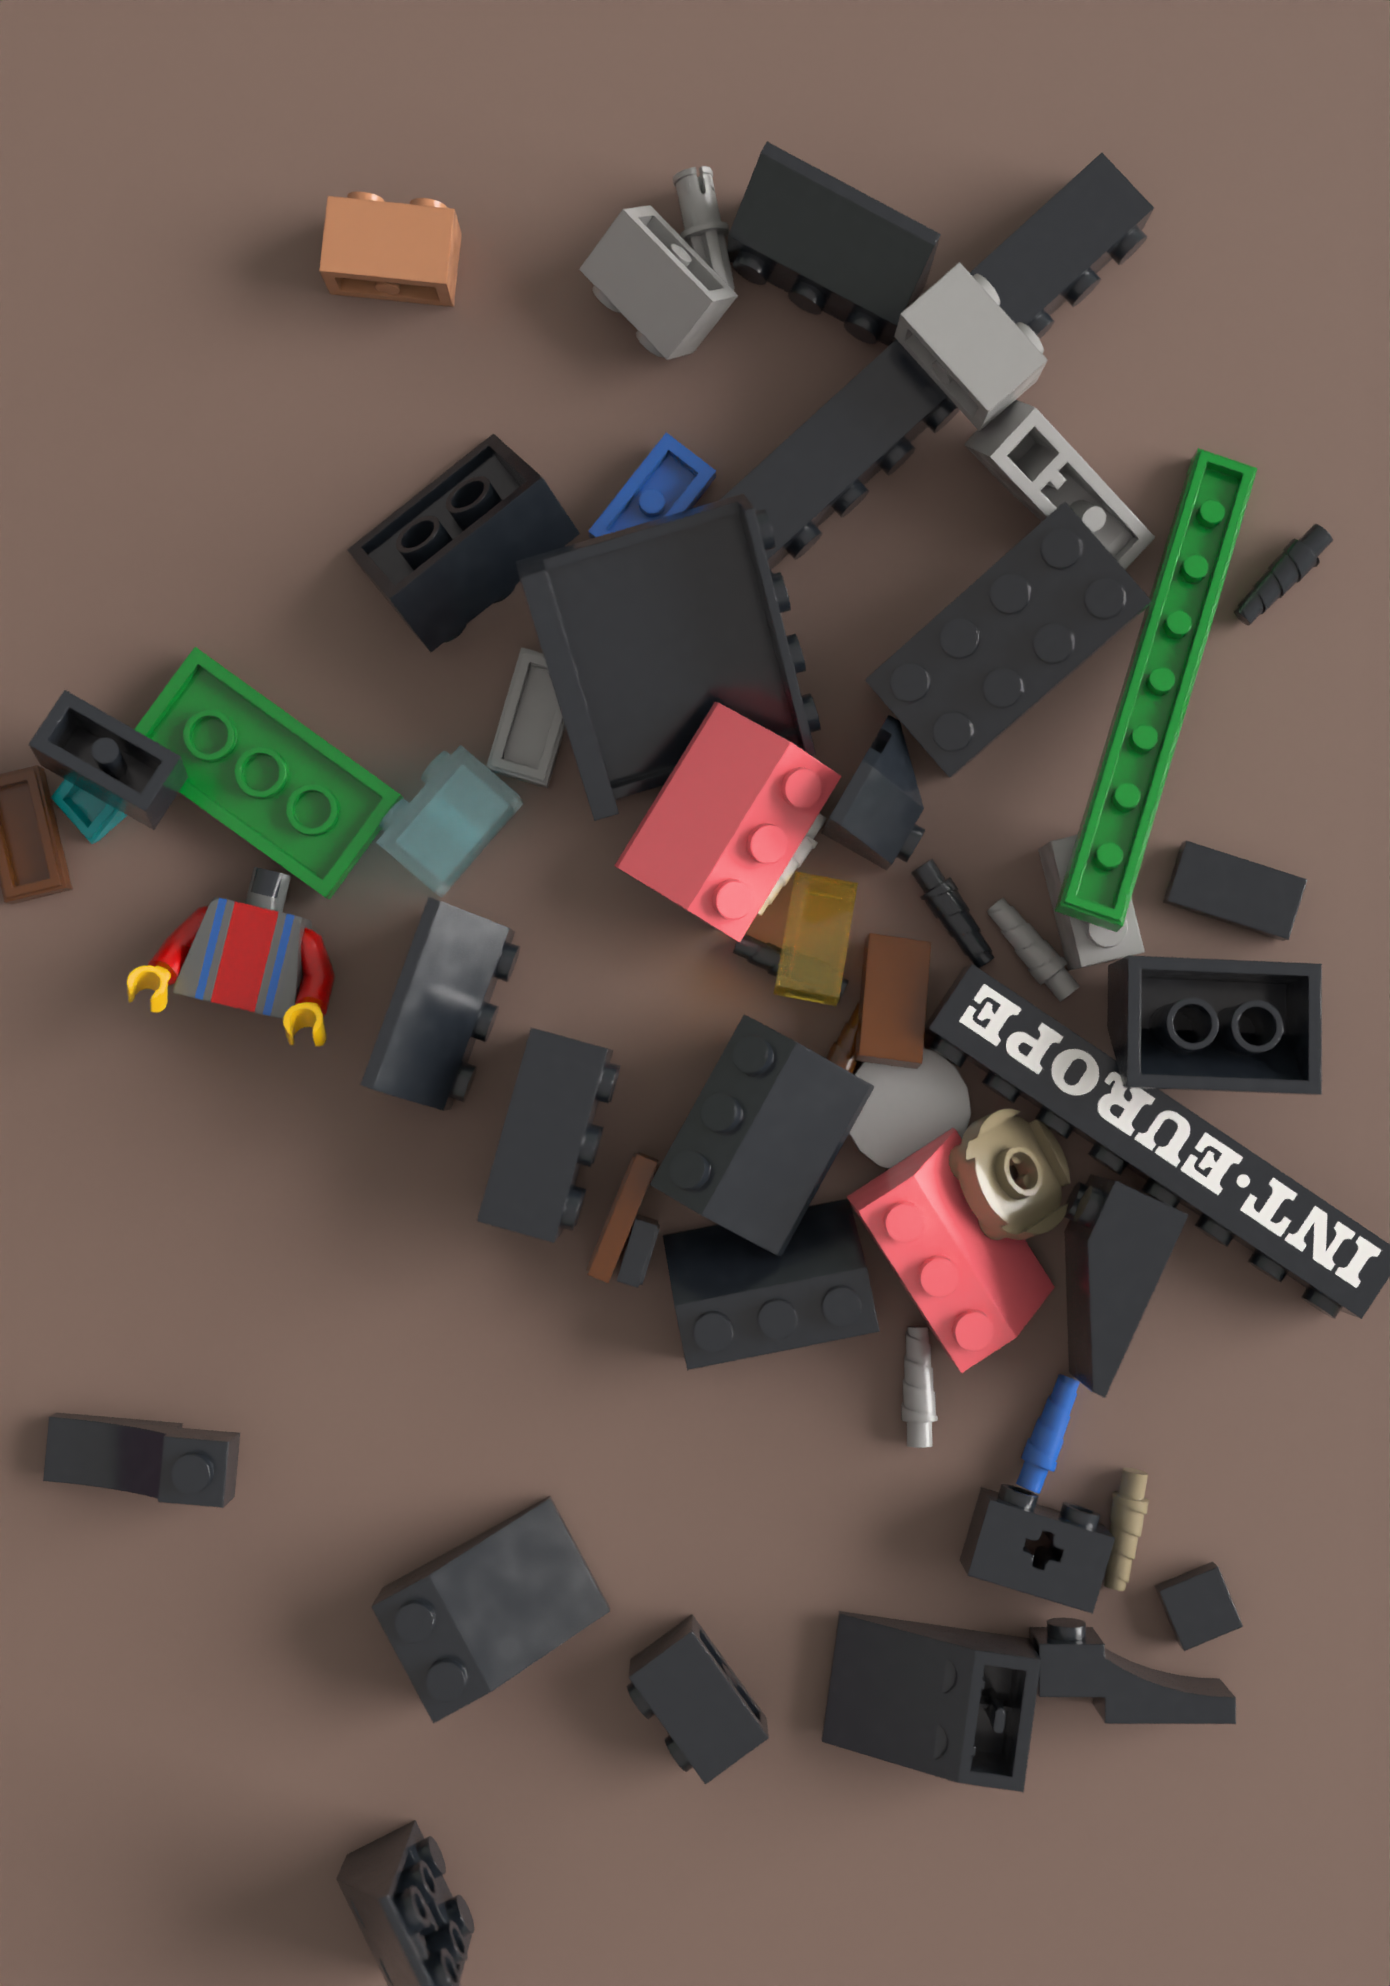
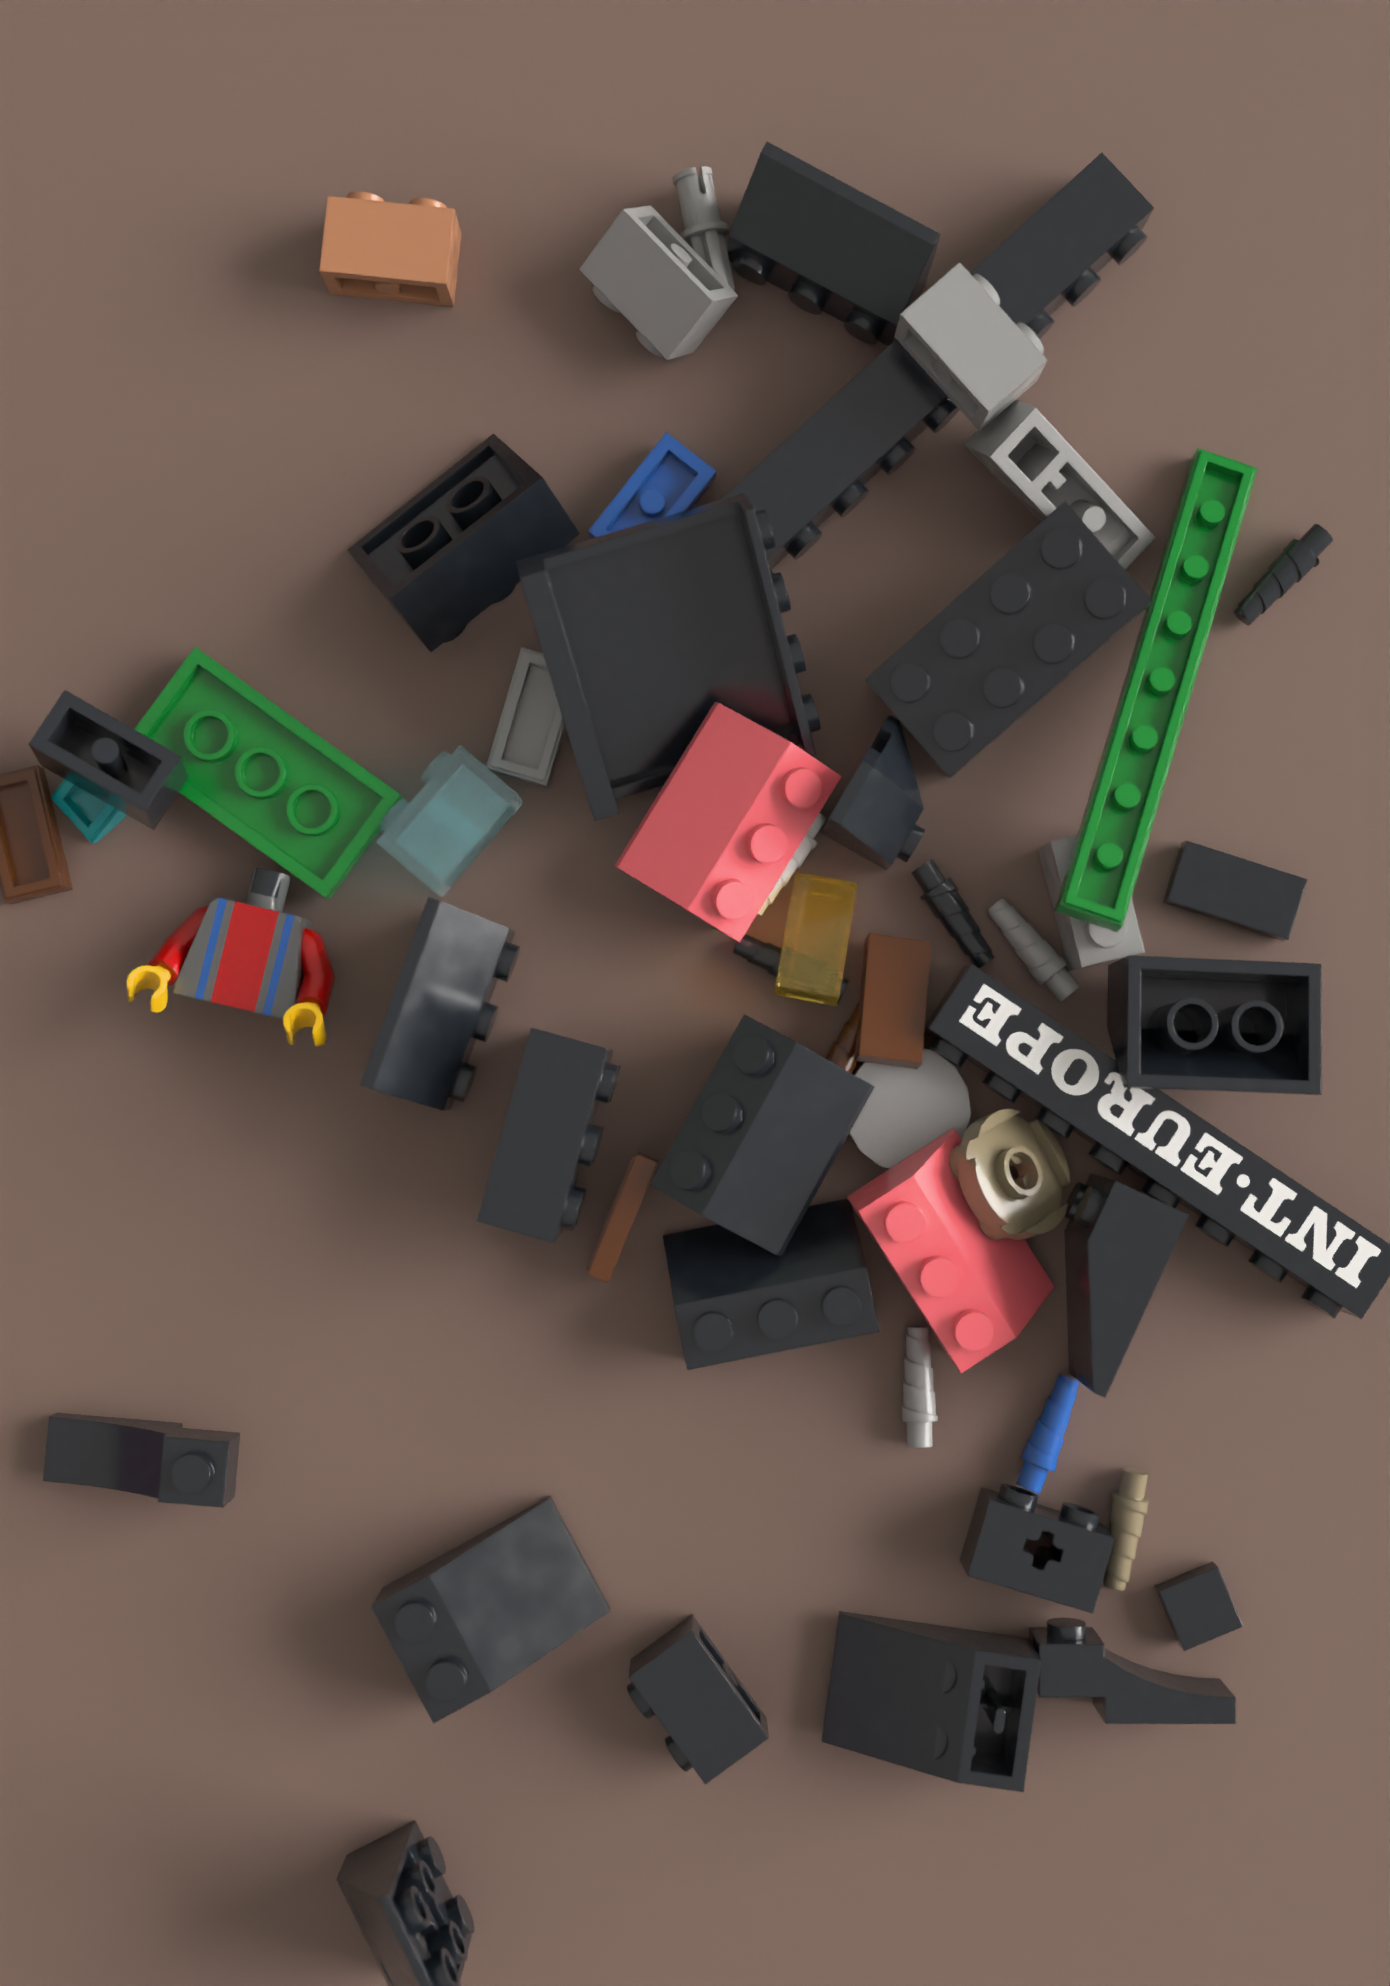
black tile [617,1214,660,1288] -> none

